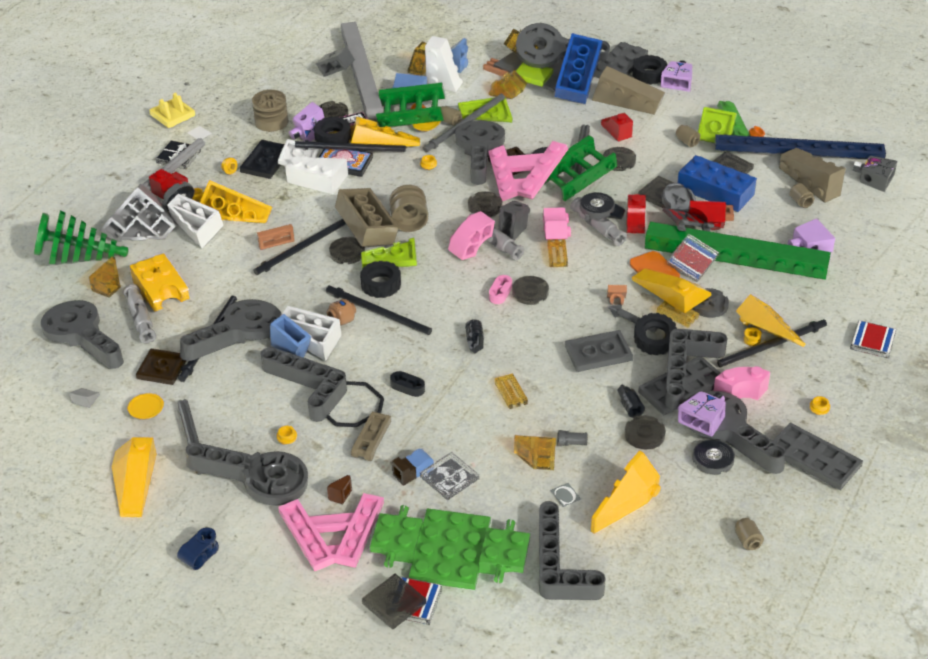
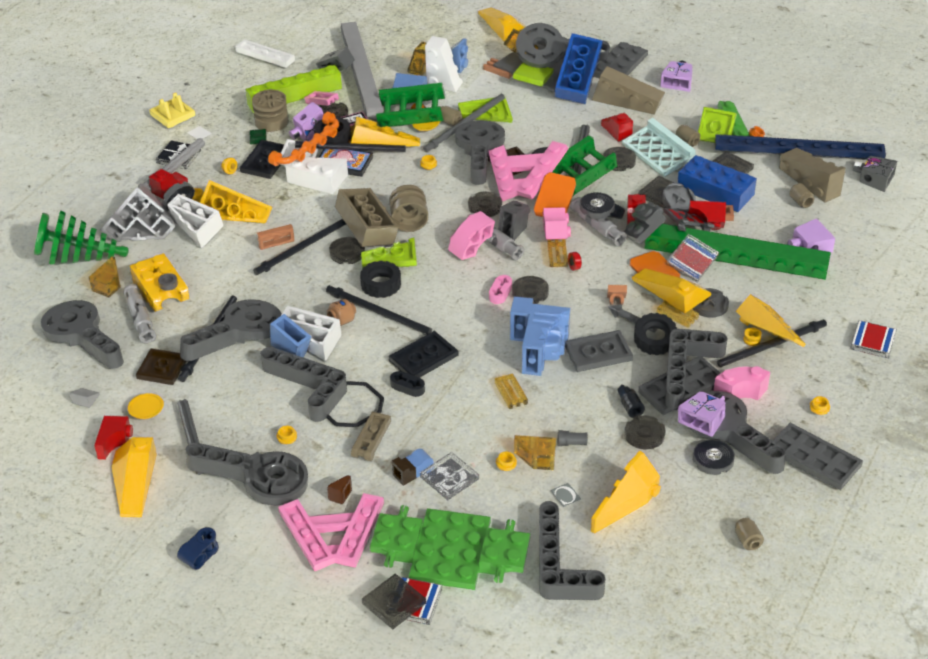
black hinge [465,319,484,354] -> none
clear yellow slope [488,70,527,99] -> none
black tyre [632,55,668,85] -> none
none -> red arch [94,415,133,460]
none -> dark grey tile [158,273,178,291]
none -> white plate [235,39,295,68]
none -> lime brick [245,65,342,113]
none -> dark green tile [250,129,267,144]
none -> orange bar [268,111,339,166]
none -> bright pink tile [304,91,339,106]
none -> black tile [389,330,459,378]
none -> yellow wedge [478,7,526,42]
none -> yellow plate [496,451,517,471]
none -> medium blue brick [510,296,570,376]
none -> orange piece [534,172,576,217]
none -> red tile [568,252,582,271]
none -> light aqua fence [622,118,696,177]
none -> dark grey plate [624,202,666,244]

